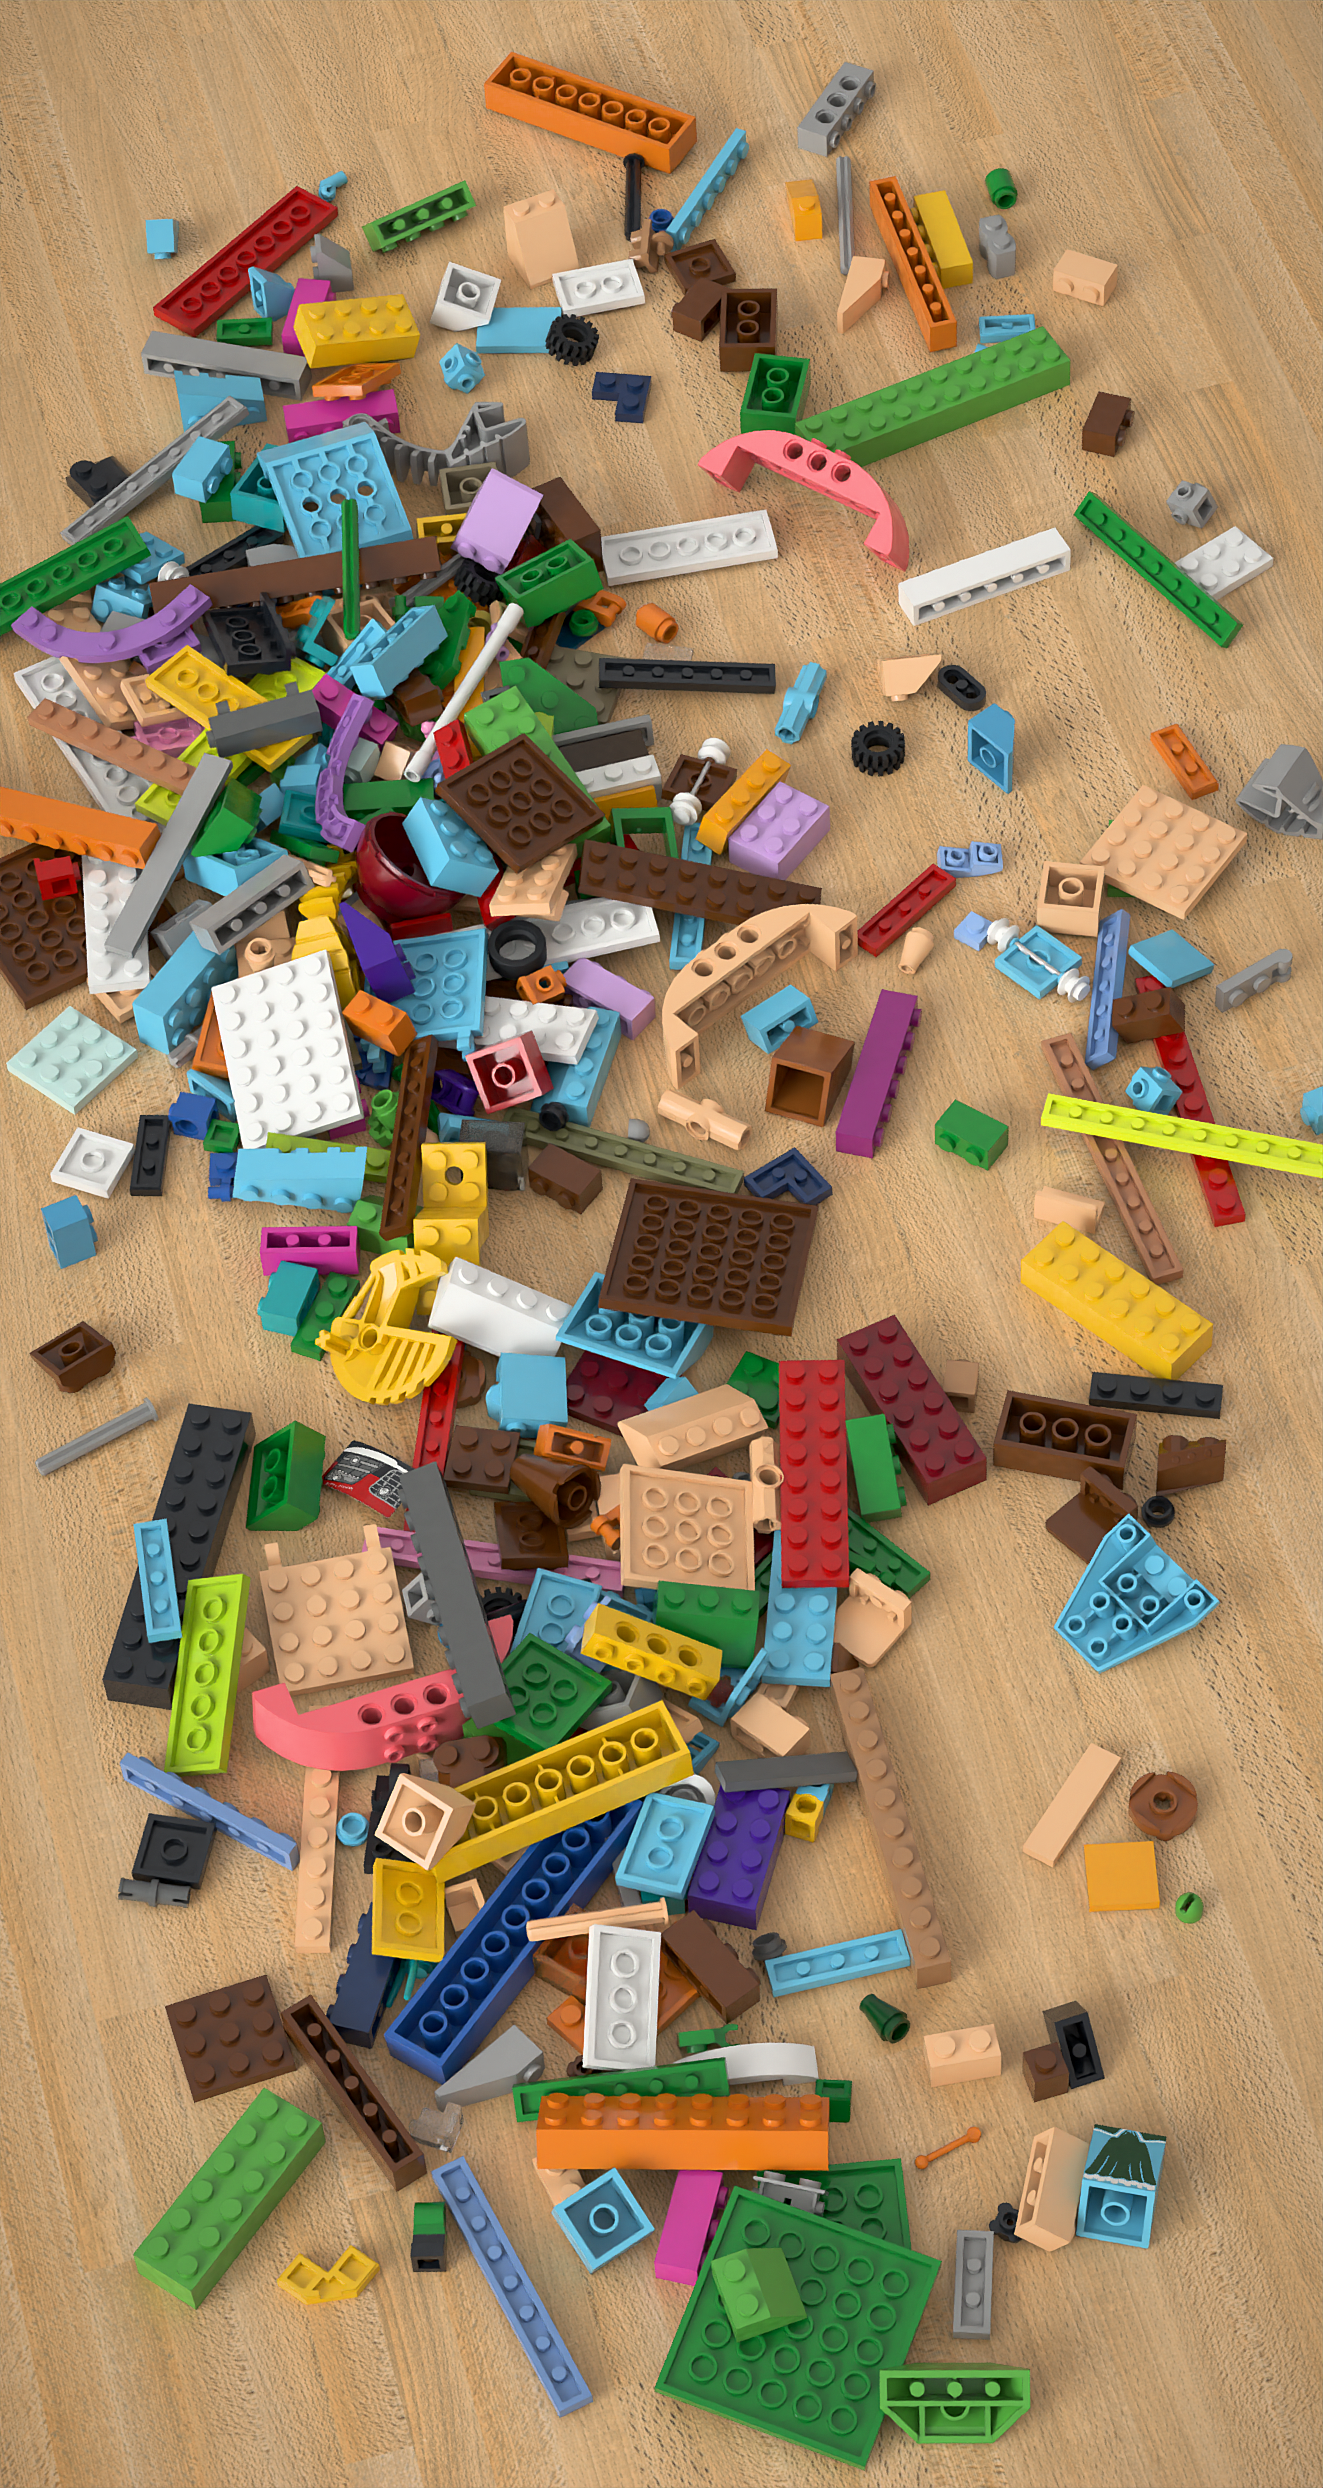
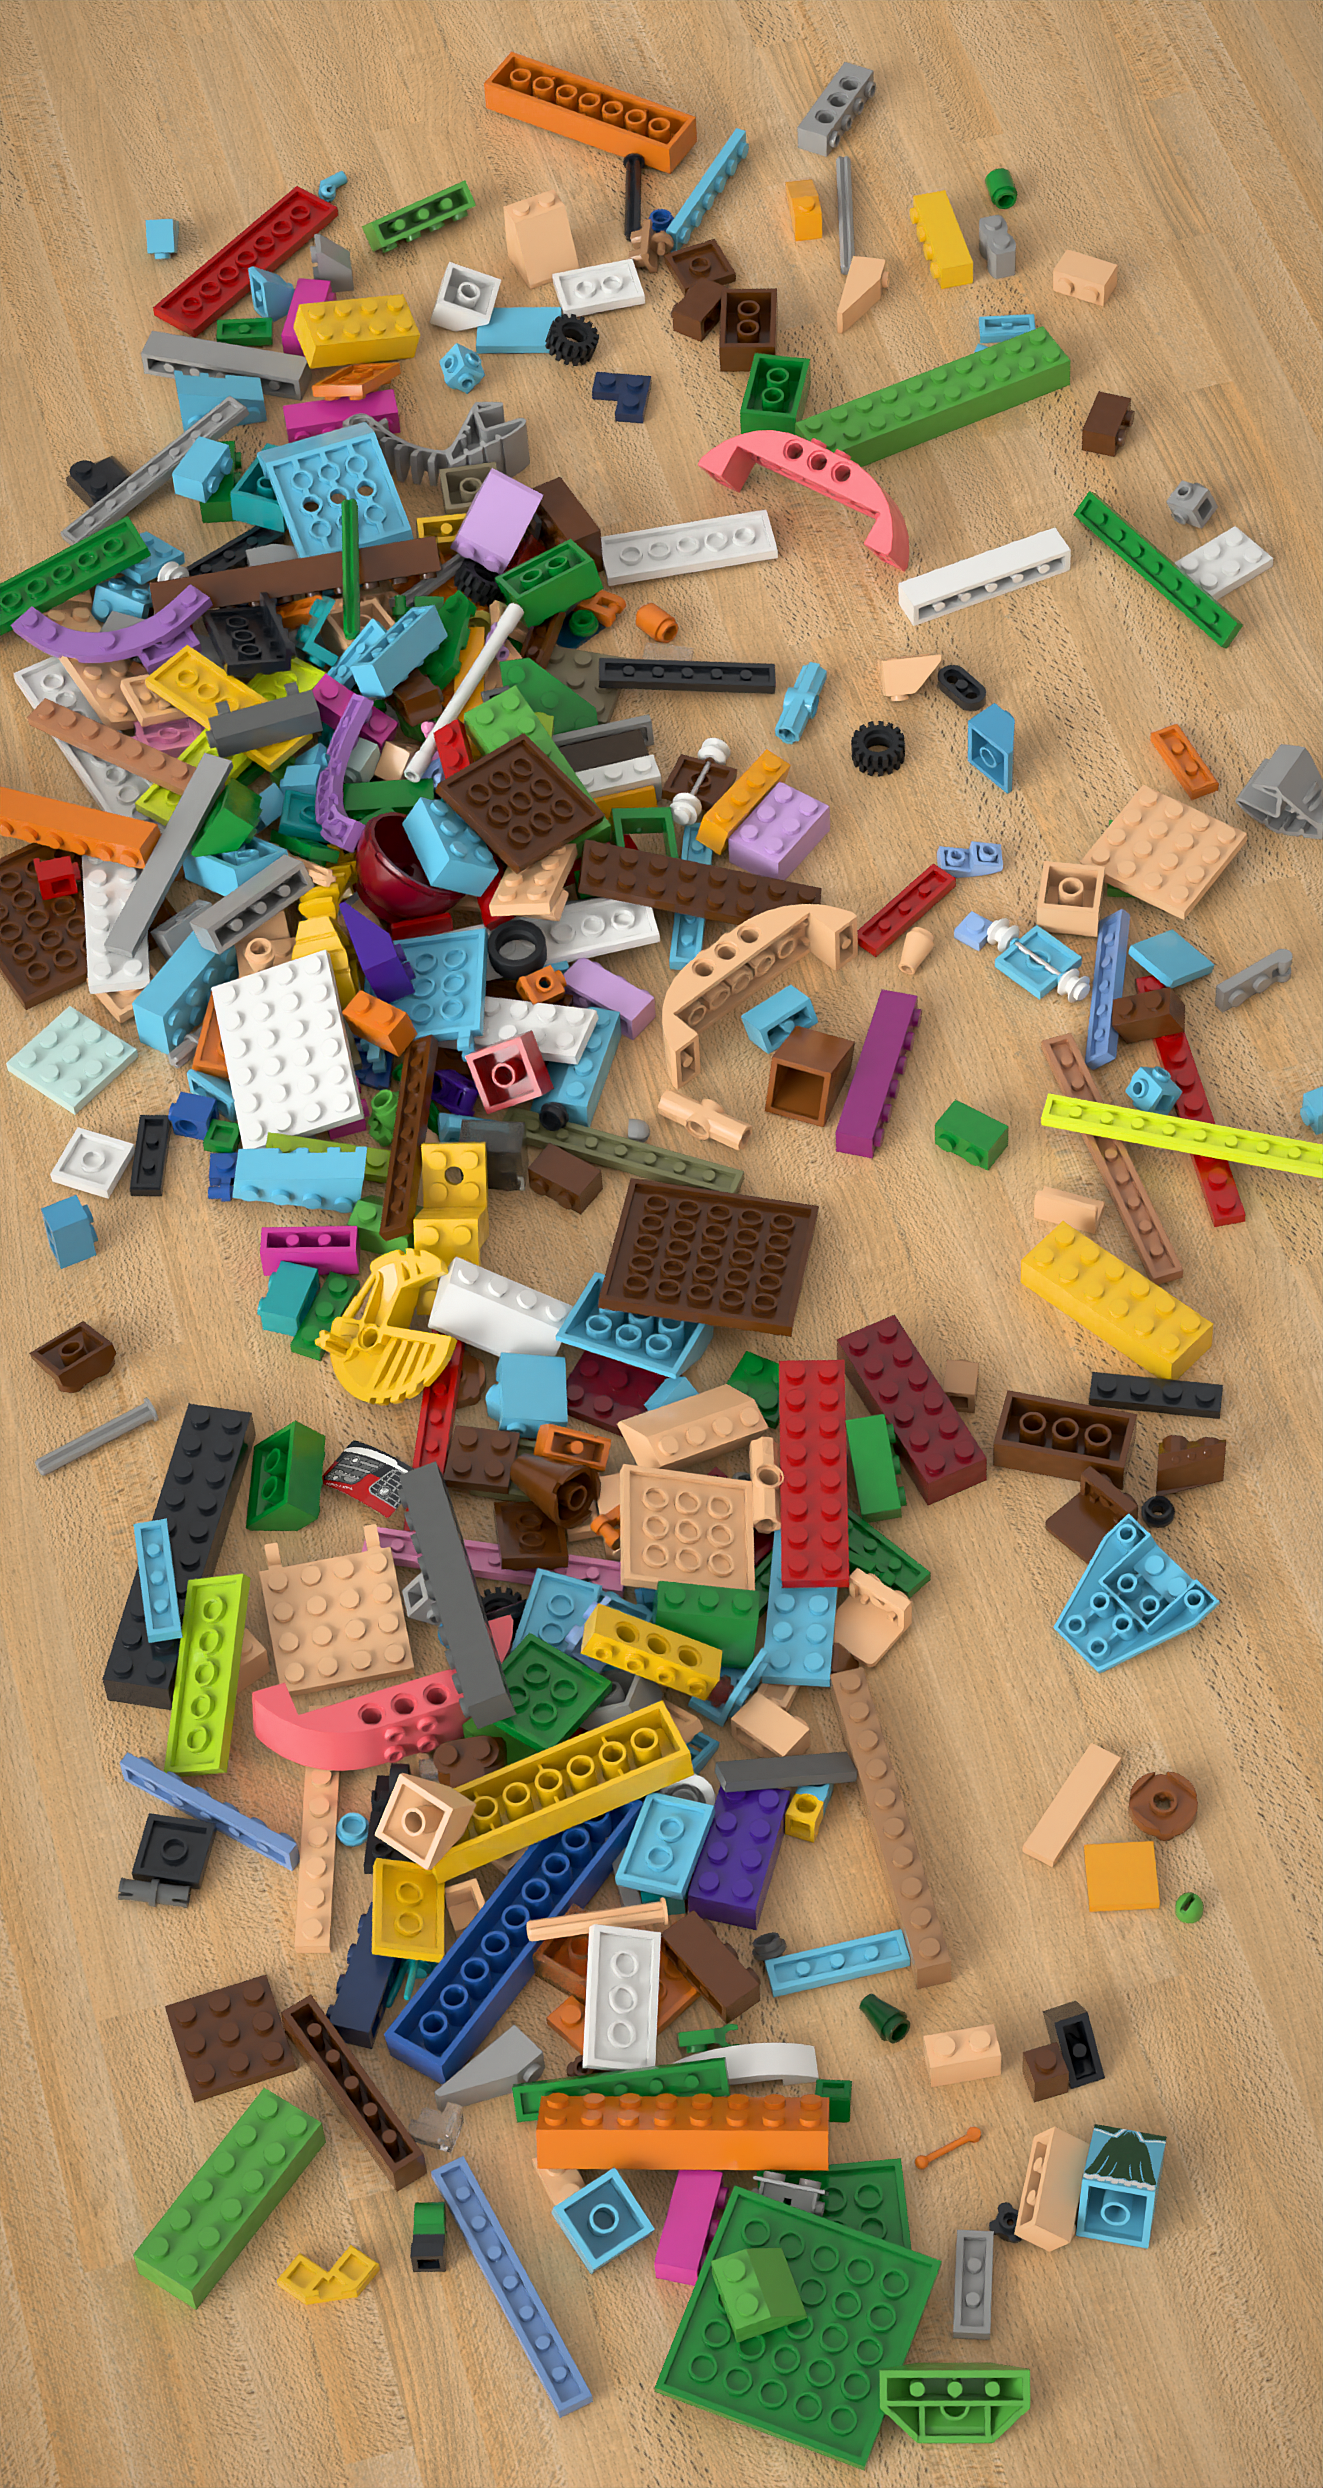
dark blue plate [744,1147,833,1205] -> none
orange brick [869,176,957,352] -> none

